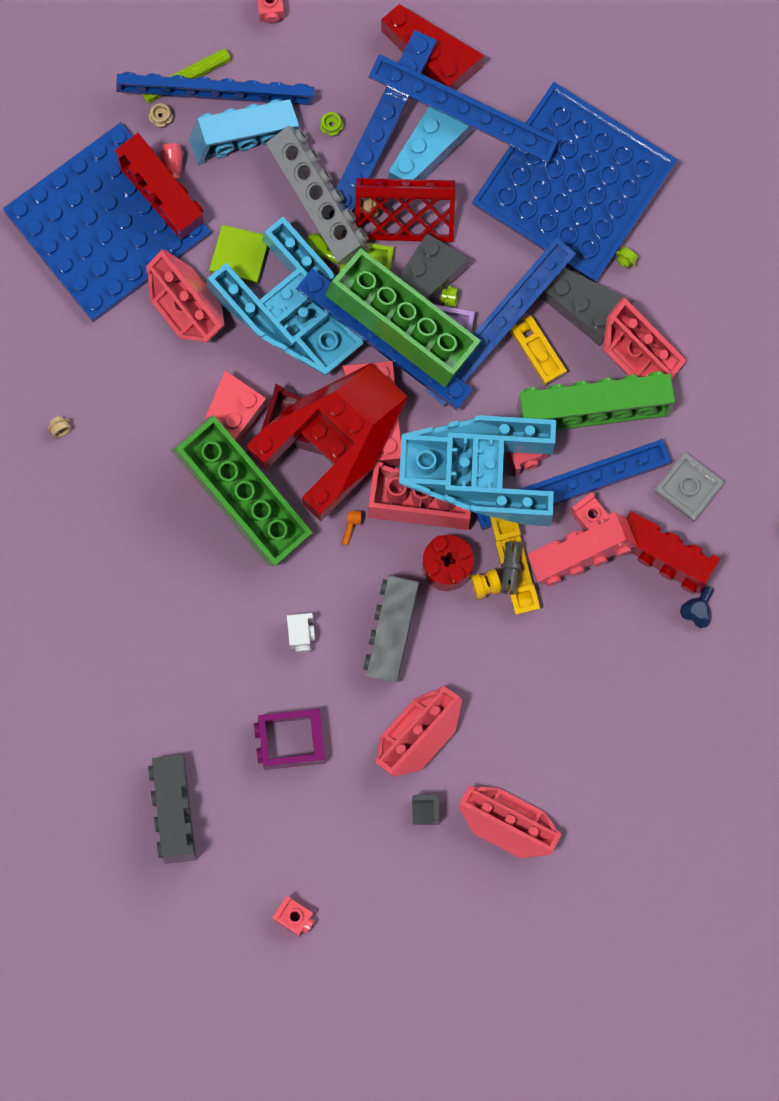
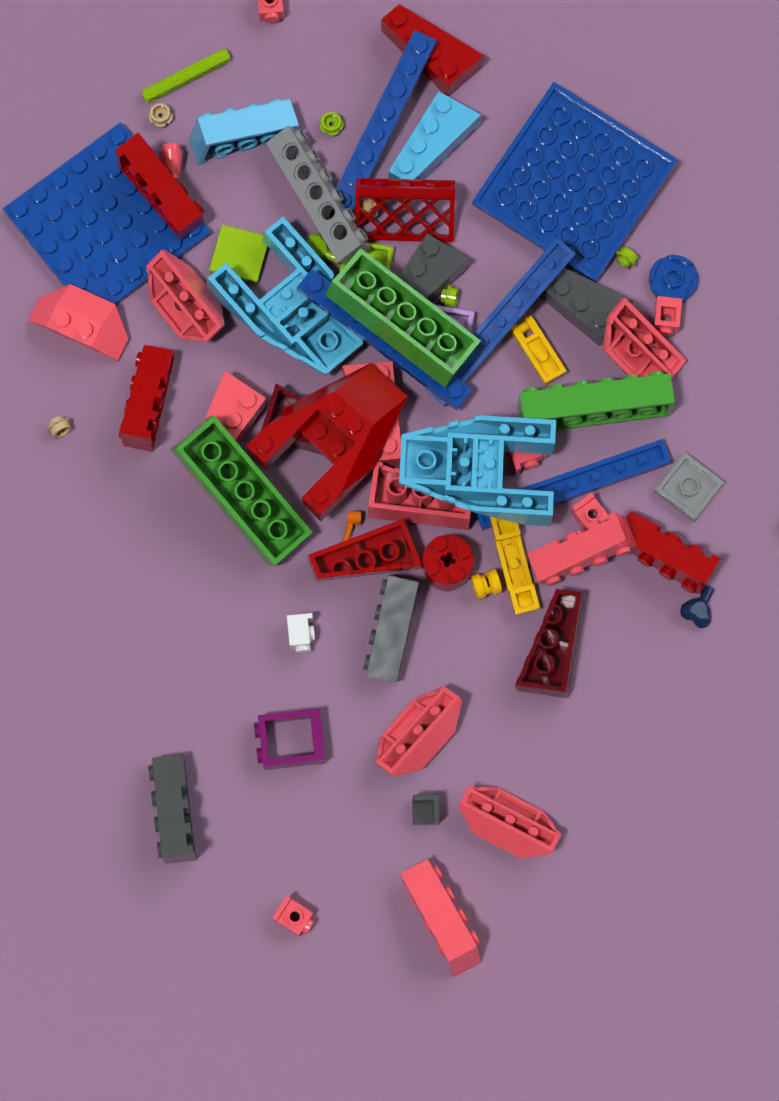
blue plate [116,72,314,105] -> none
blue plate [368,54,559,163] -> none
dark grey pin [500,541,522,595] -> none
none -> coral wedge [28,284,129,362]
none -> red wedge [119,345,175,452]
none -> red wedge [307,519,422,582]
none -> coral wedge [400,859,481,977]
none -> dark red wedge [515,589,583,698]
none -> blue tile [648,254,699,303]
none -> coral brick [653,296,682,337]

